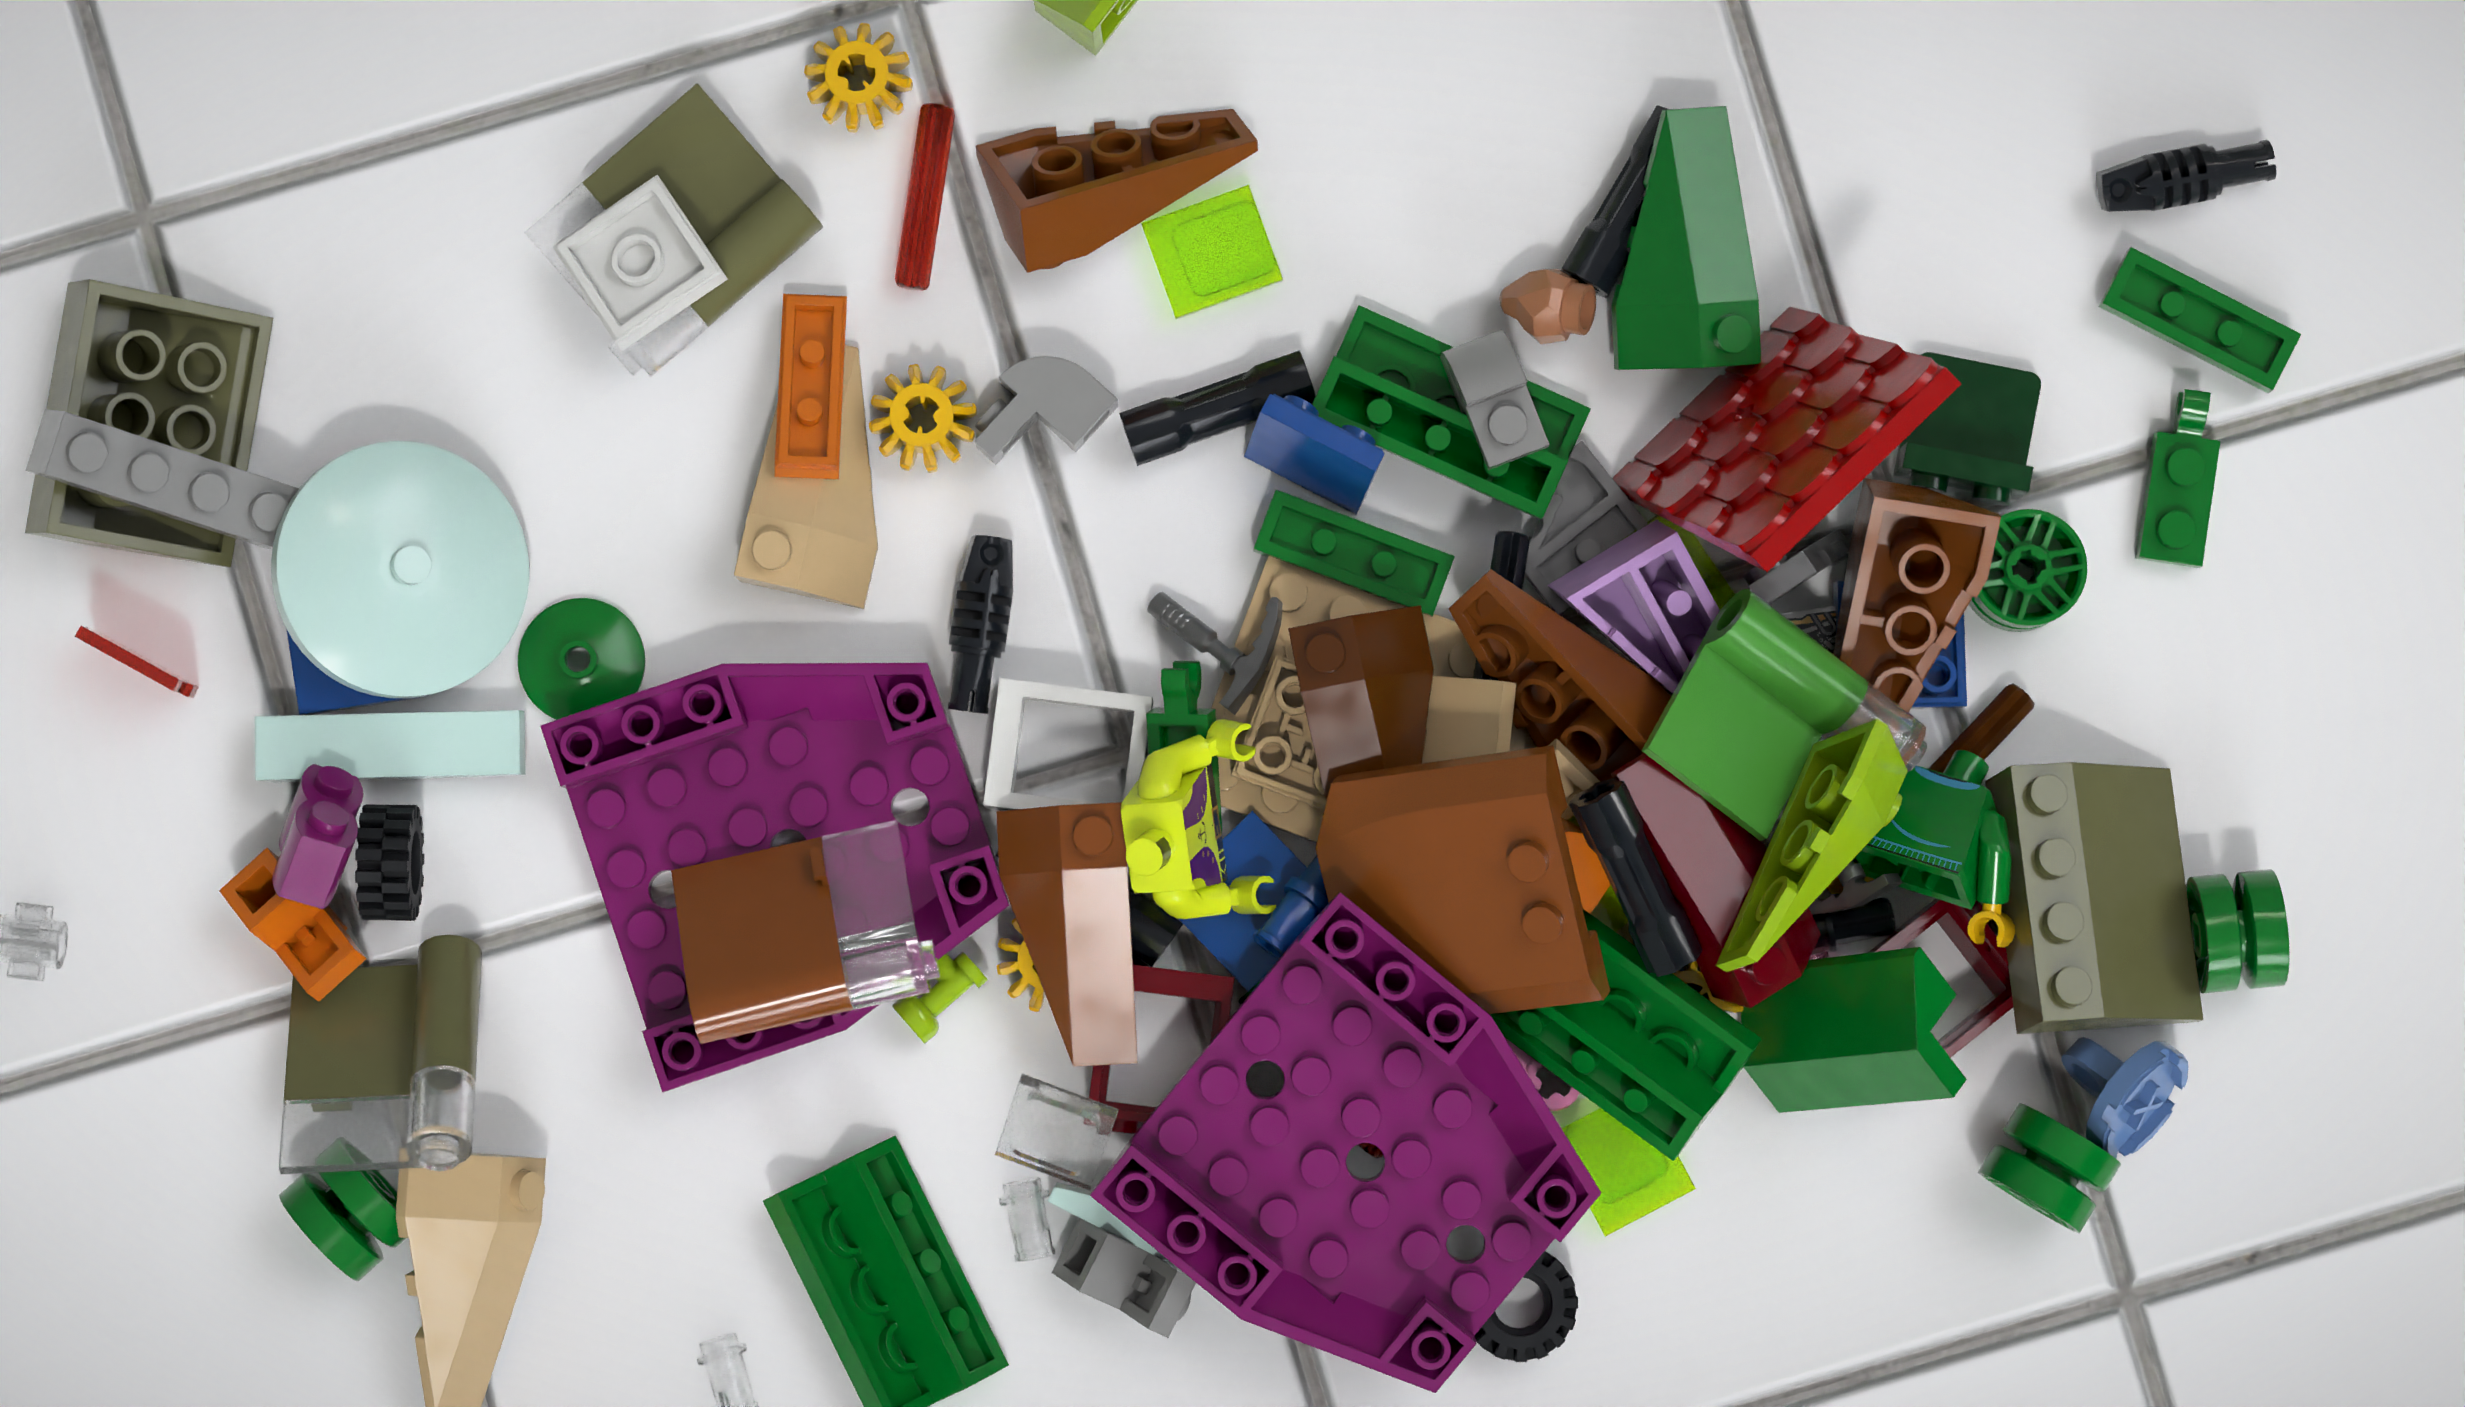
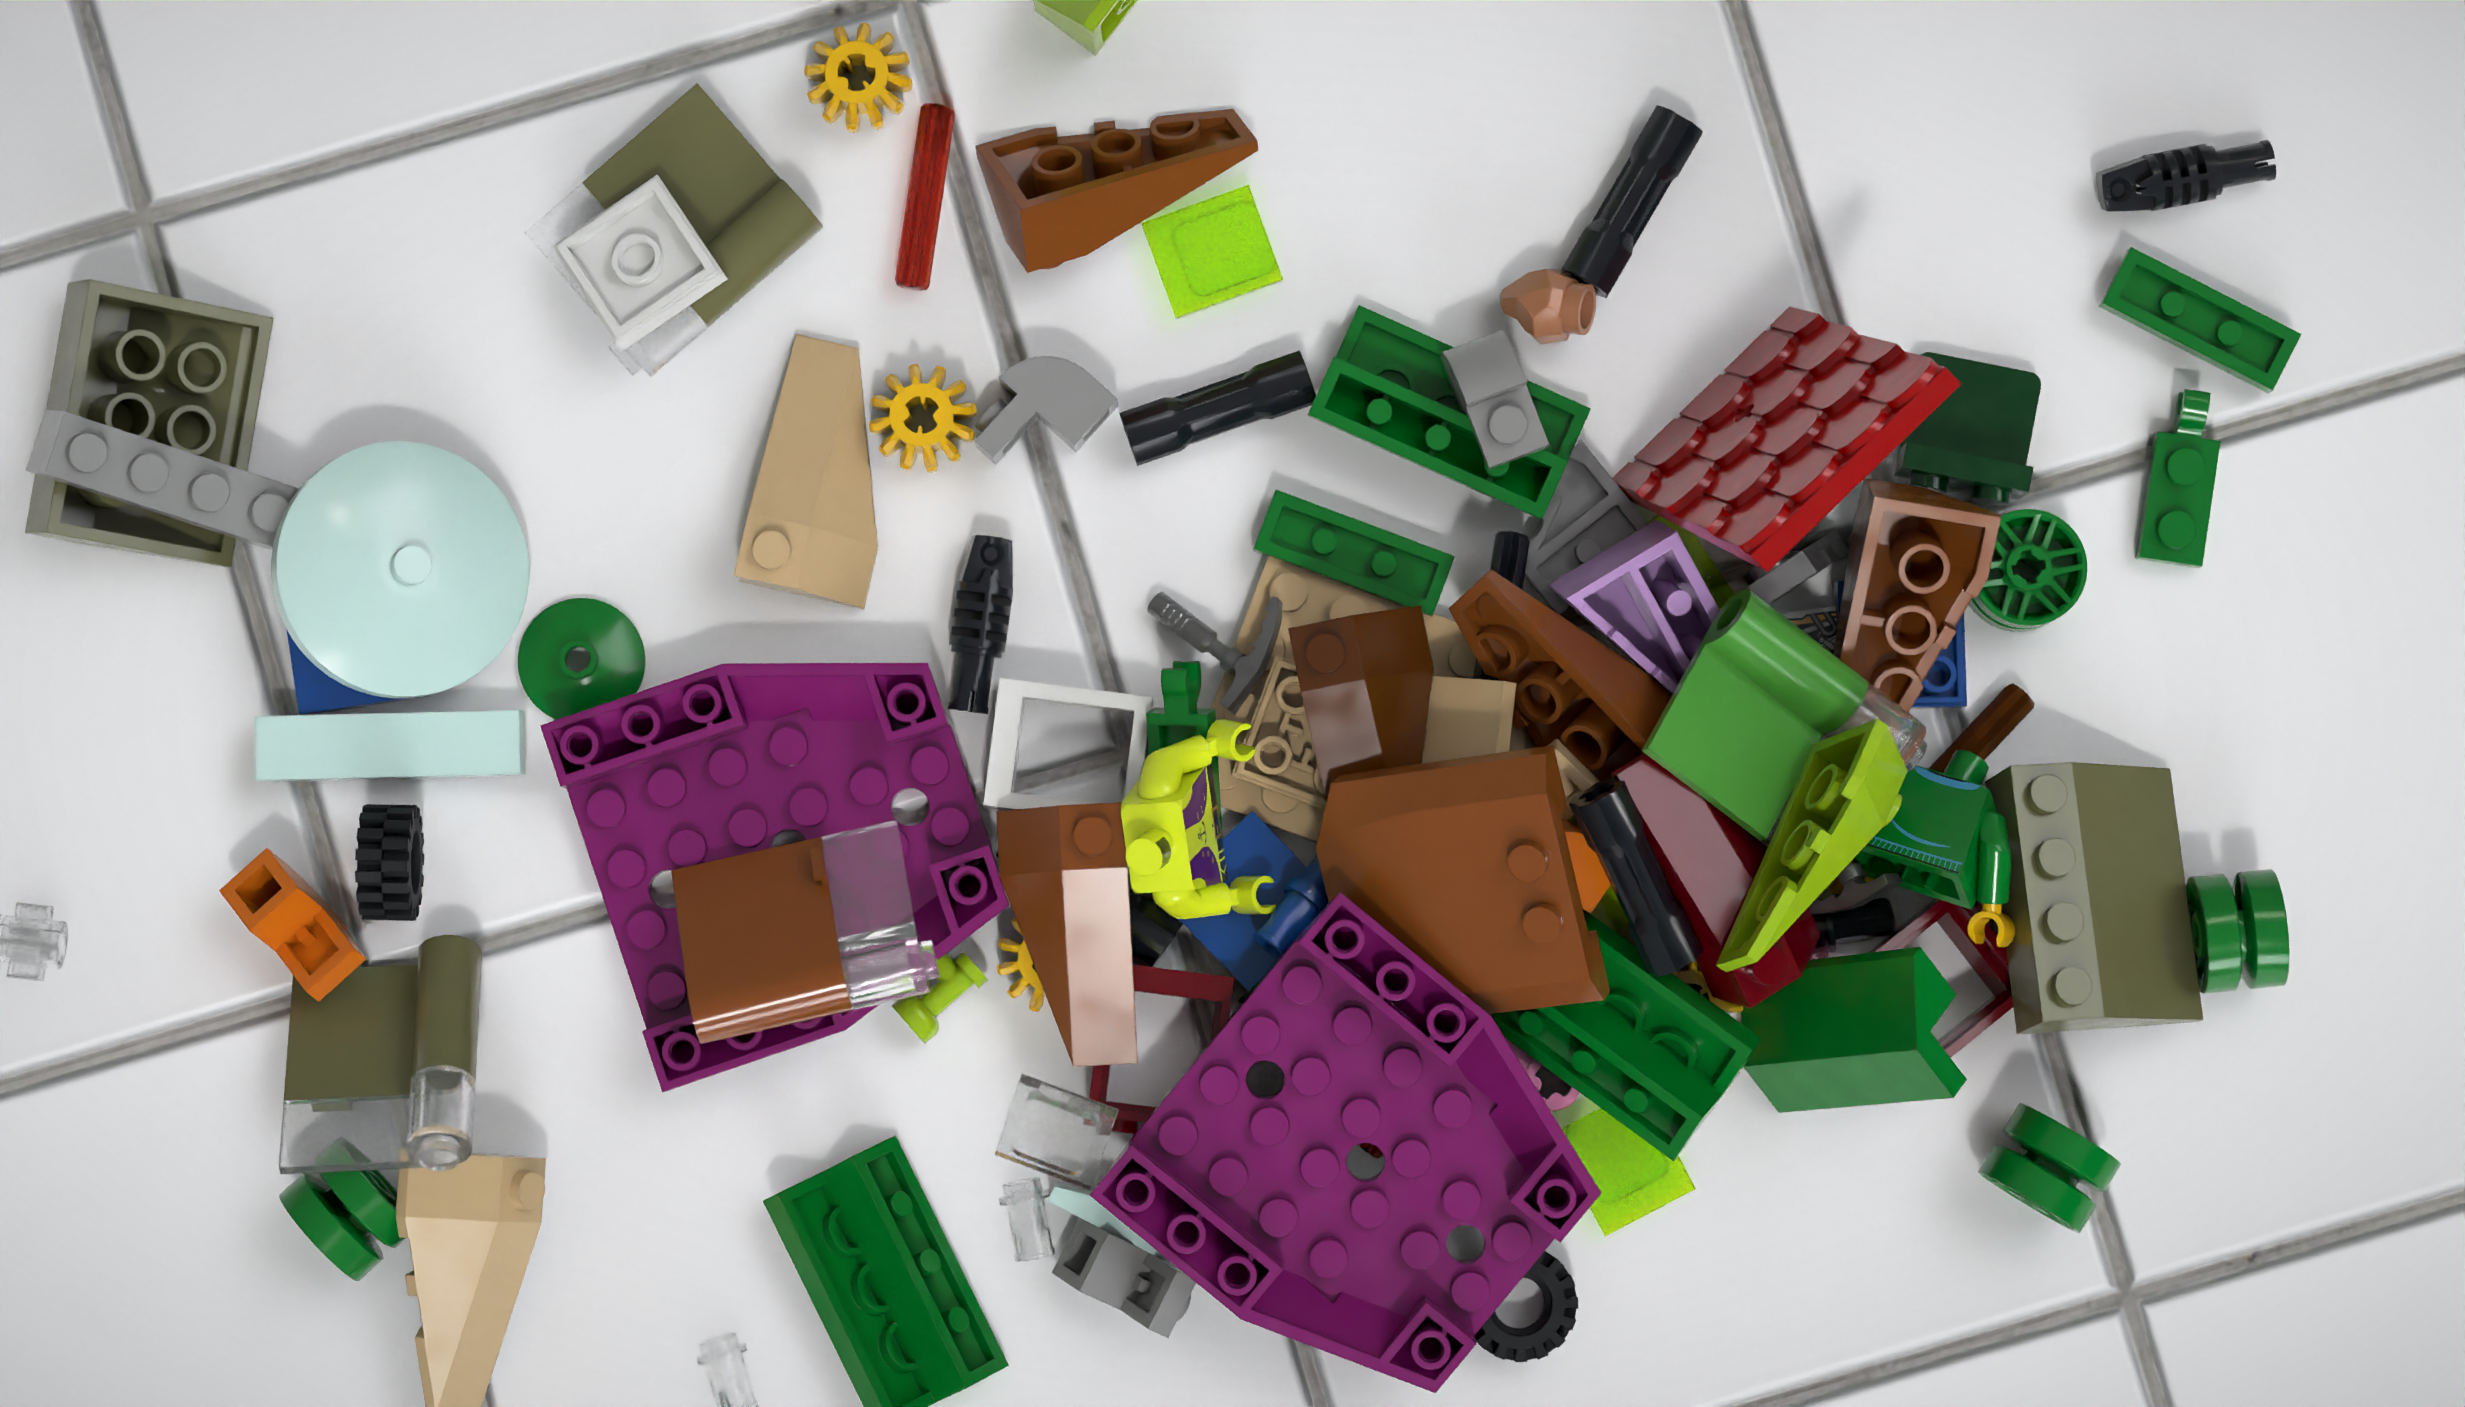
clear red piece [74,625,199,698] -> none
magenta brick [272,764,364,909] -> none
orange tile [774,294,847,479] -> none
blue tile [1244,394,1385,515] -> none
green wedge [1611,106,1761,370] -> none
medium blue tile [2061,1037,2189,1159] -> none

